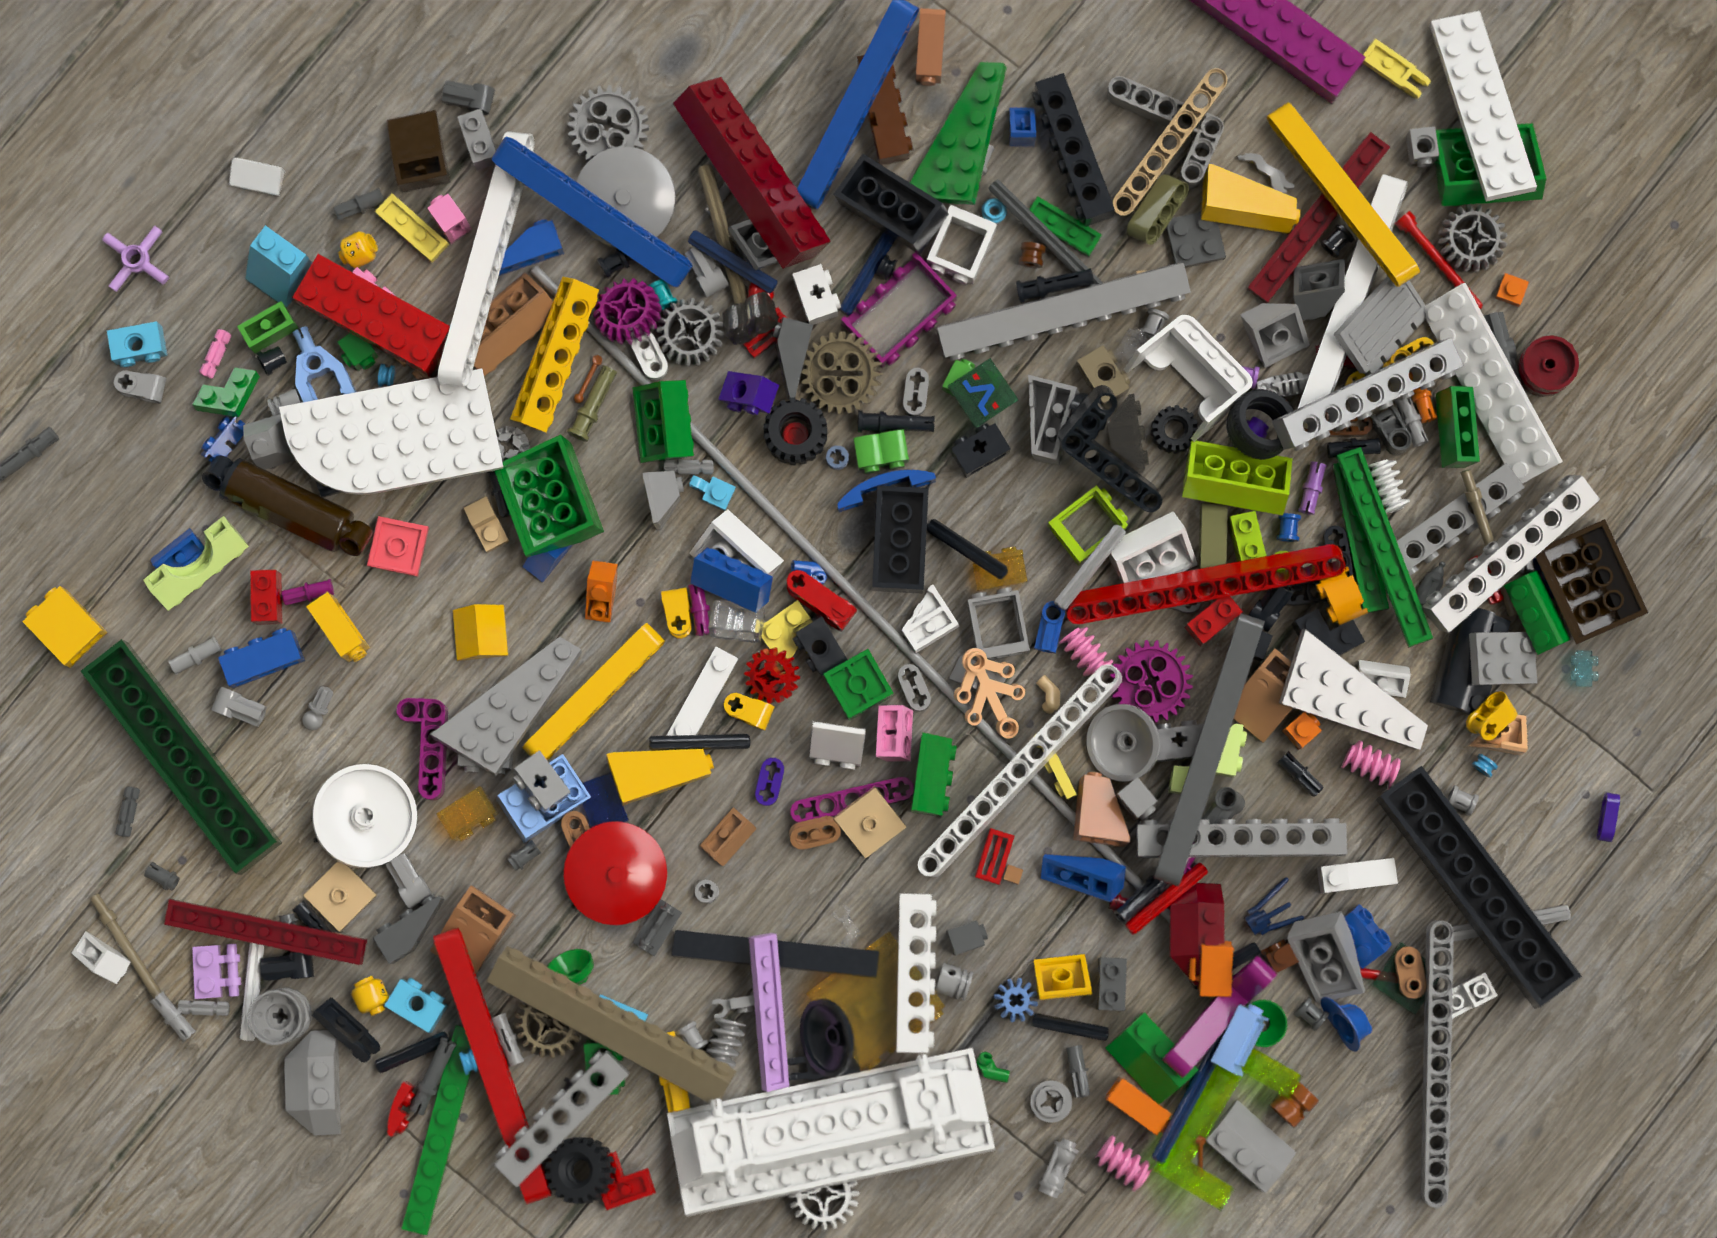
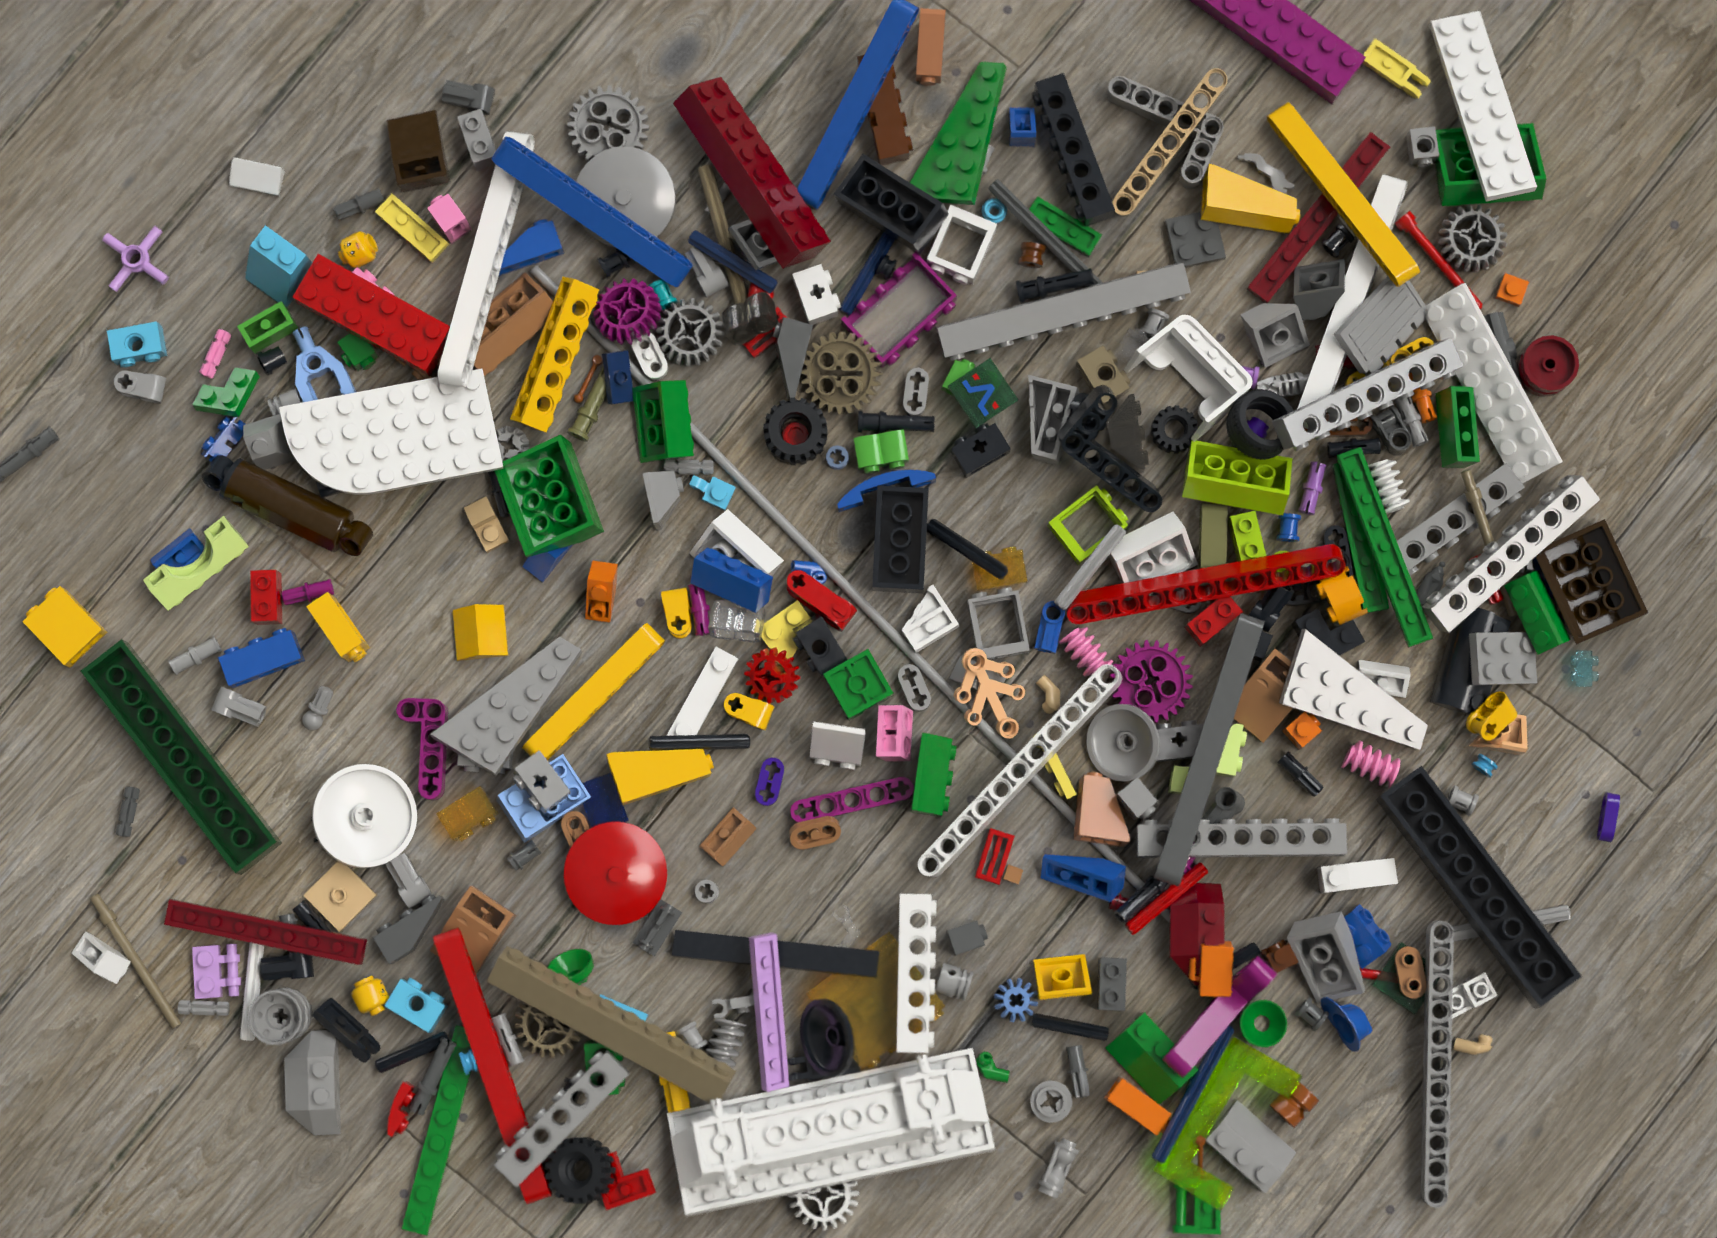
dark grey pin [144,862,180,891] -> none
light grey pin [150,991,196,1042] -> none
coral plate [367,516,429,577] -> none
dark azure bush [378,364,395,387] -> none
dark purple brick [718,371,779,415] -> none
tan plate [834,786,906,858] -> none
bright pink piece [1095,1135,1153,1192] -> none
olive beam [1127,174,1189,245] -> none
light blue window [1211,1004,1269,1076] -> none
dark blue plant [1244,878,1304,935] -> none
none -> dark blue plate [602,350,634,404]
none -> green plate [1173,1180,1221,1235]
none -> tan arm [1454,1034,1493,1055]

